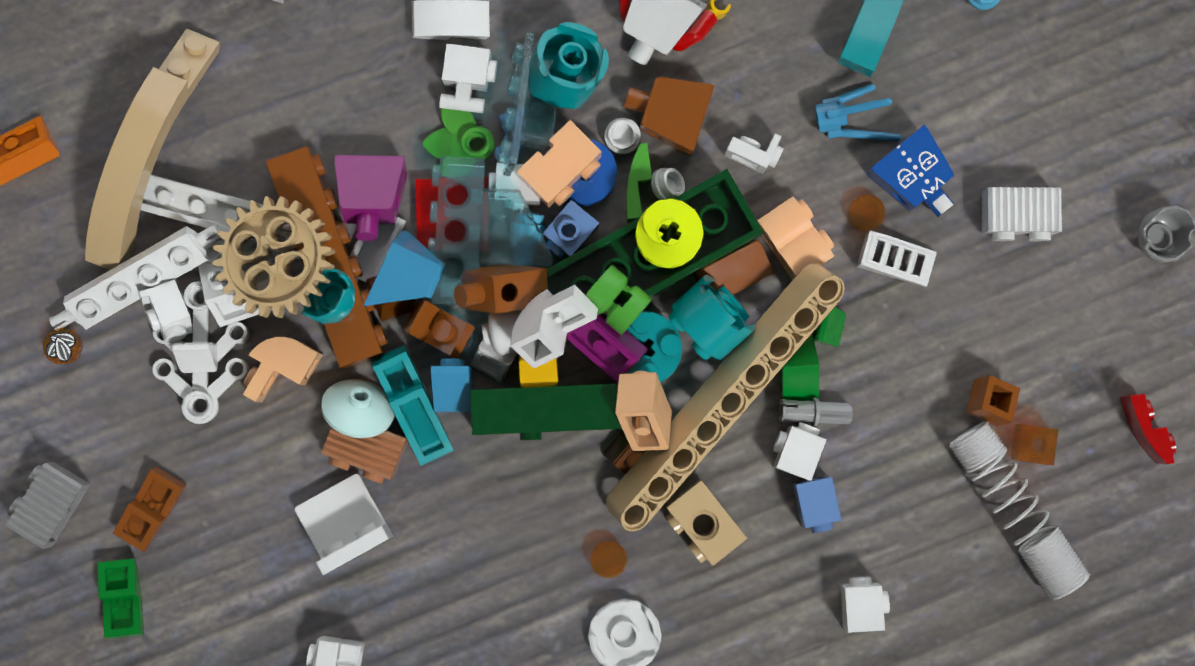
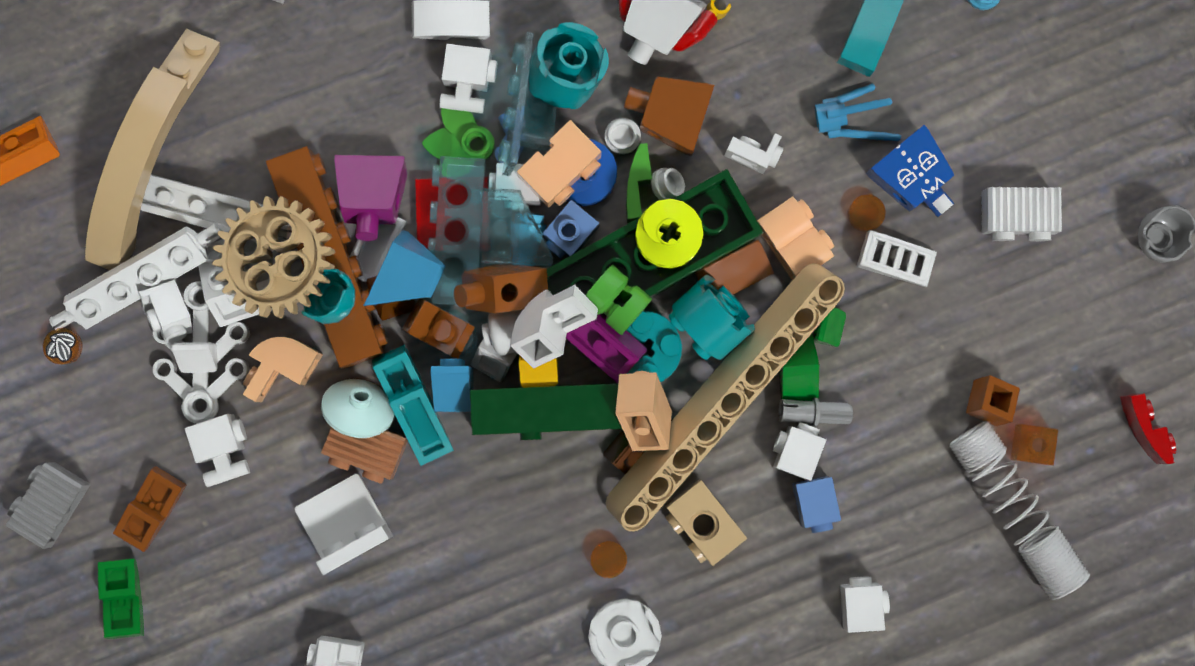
none -> white brick [184,414,250,487]

